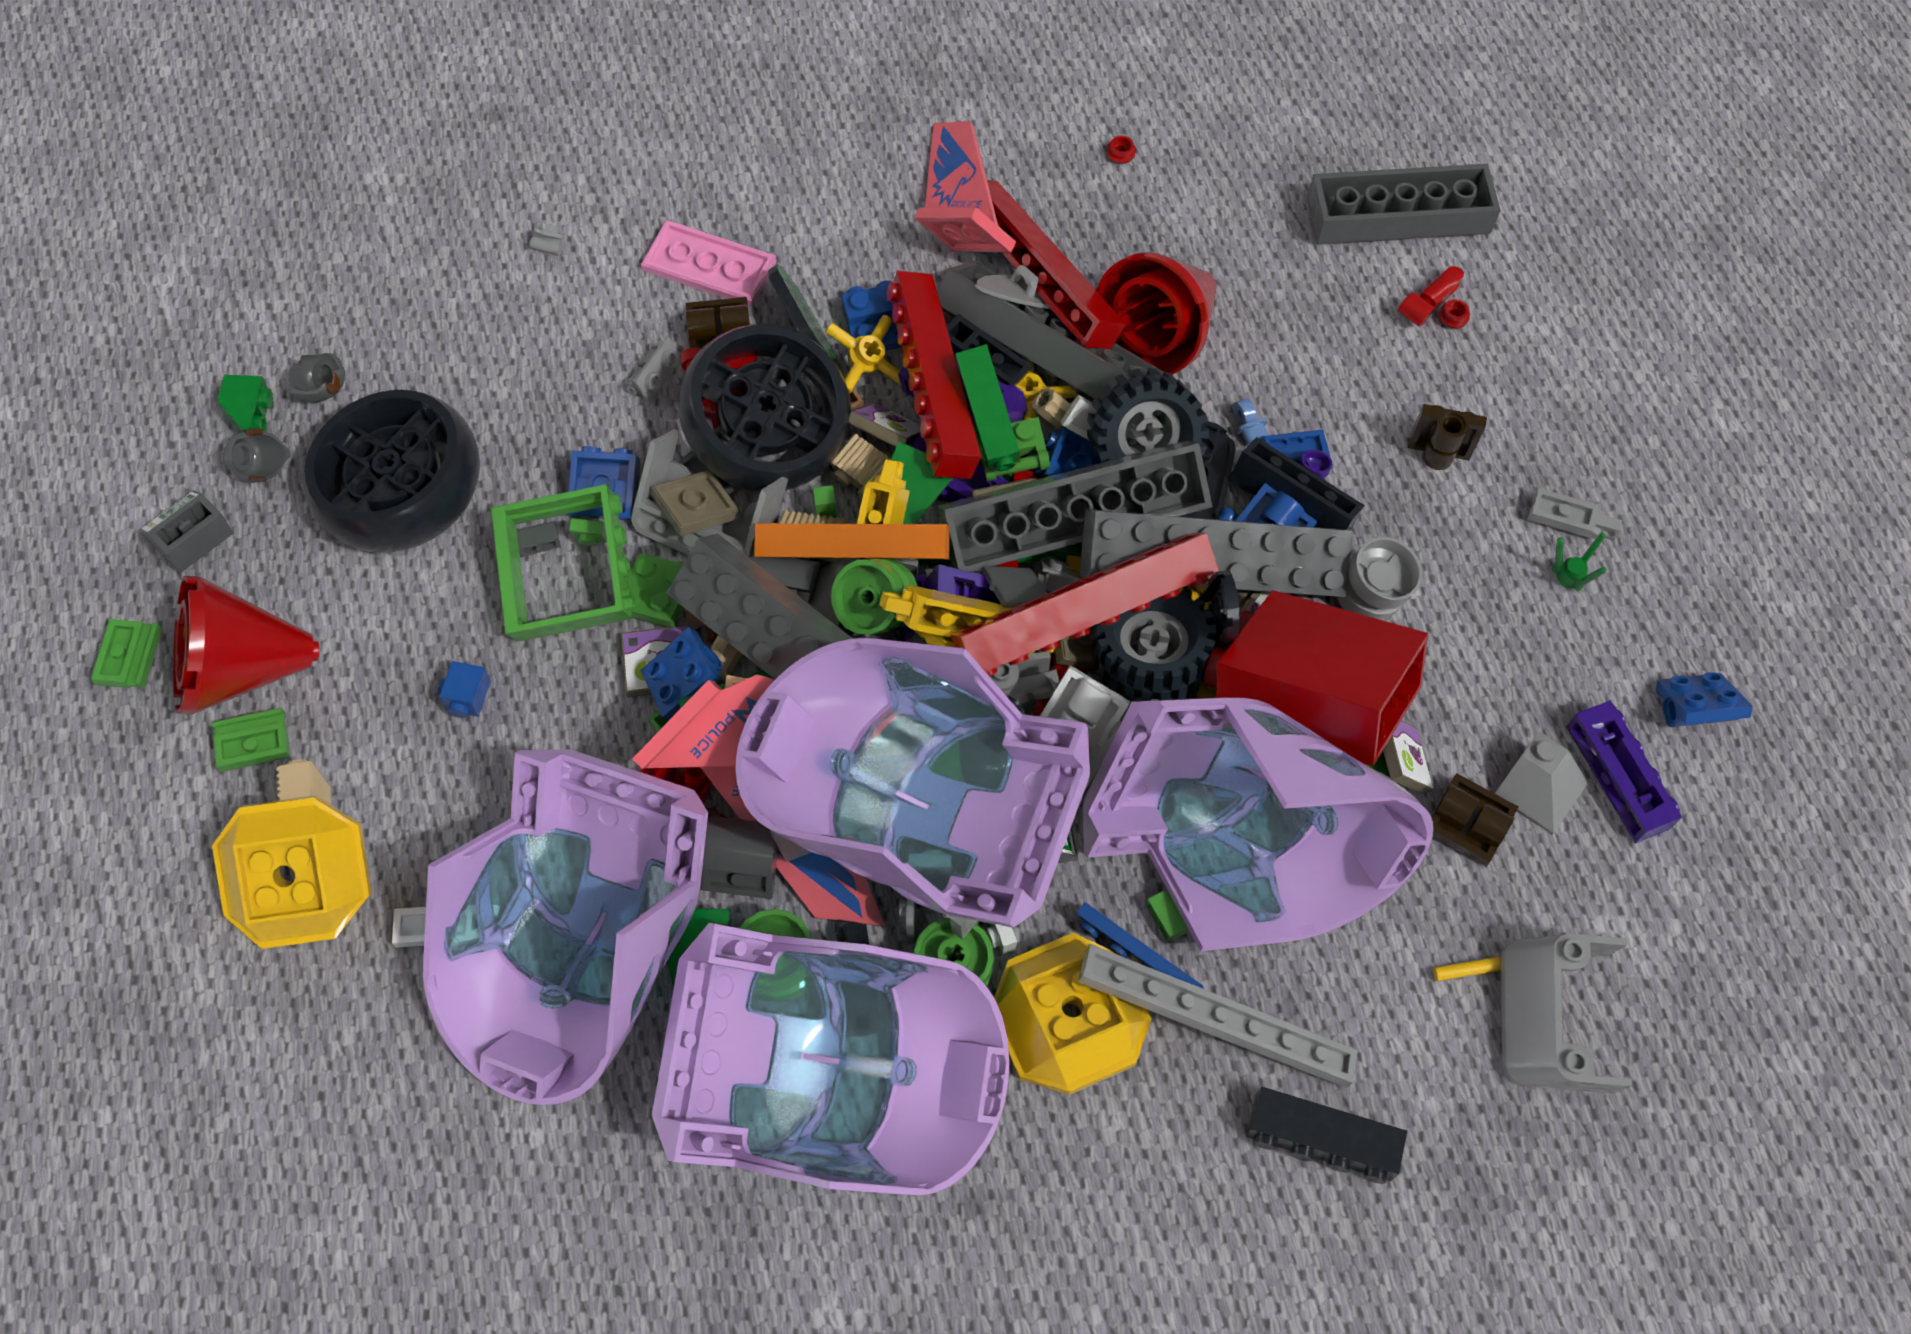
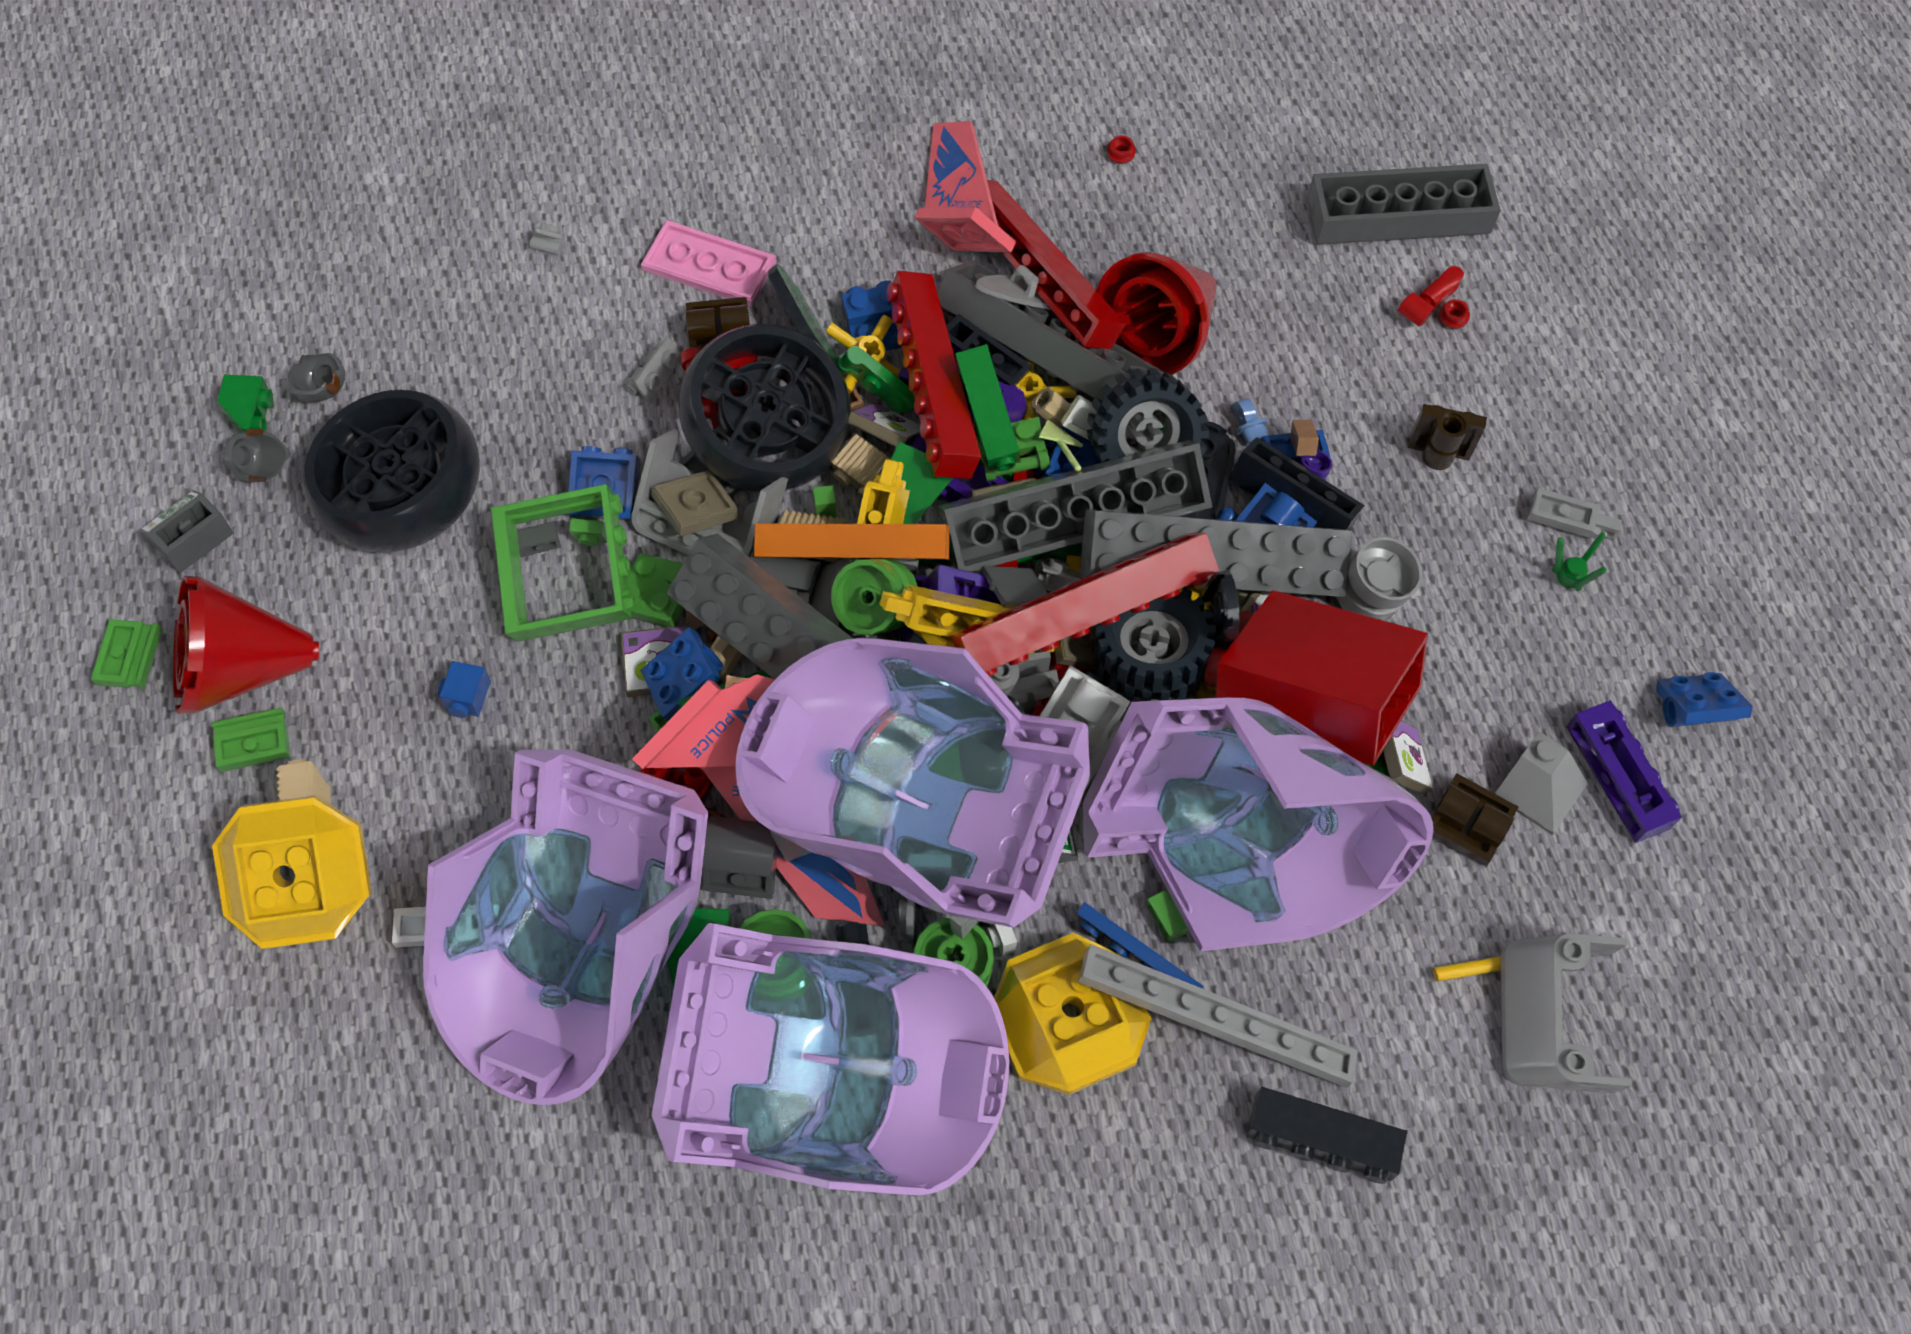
none -> green plate [835,346,915,414]
none -> yellowish green piece [1039,420,1083,471]
none -> medium nougat piece [1290,420,1319,456]

